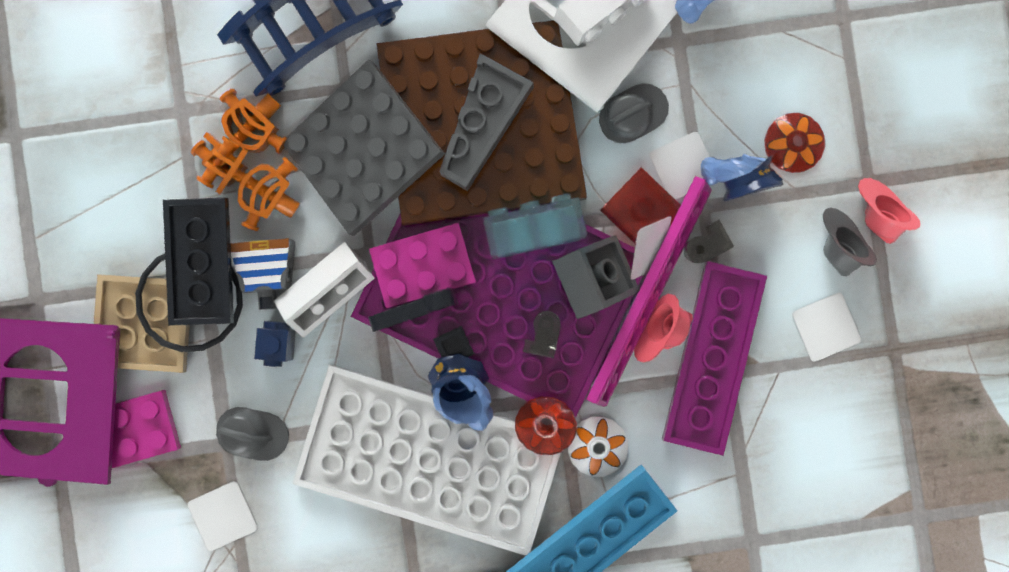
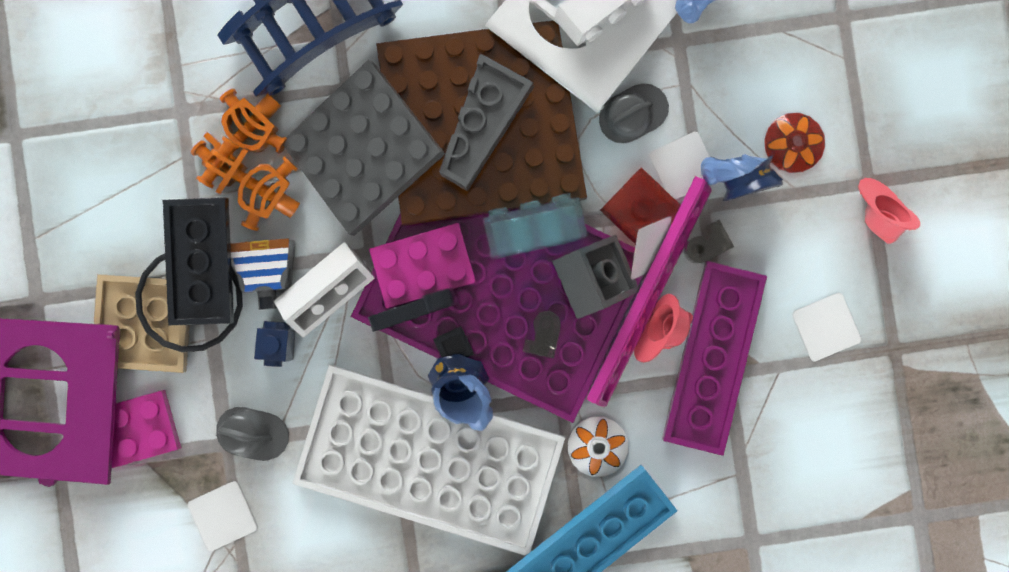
clear red dish [515,396,577,456] -> none
dark grey piece [822,208,877,277] -> none

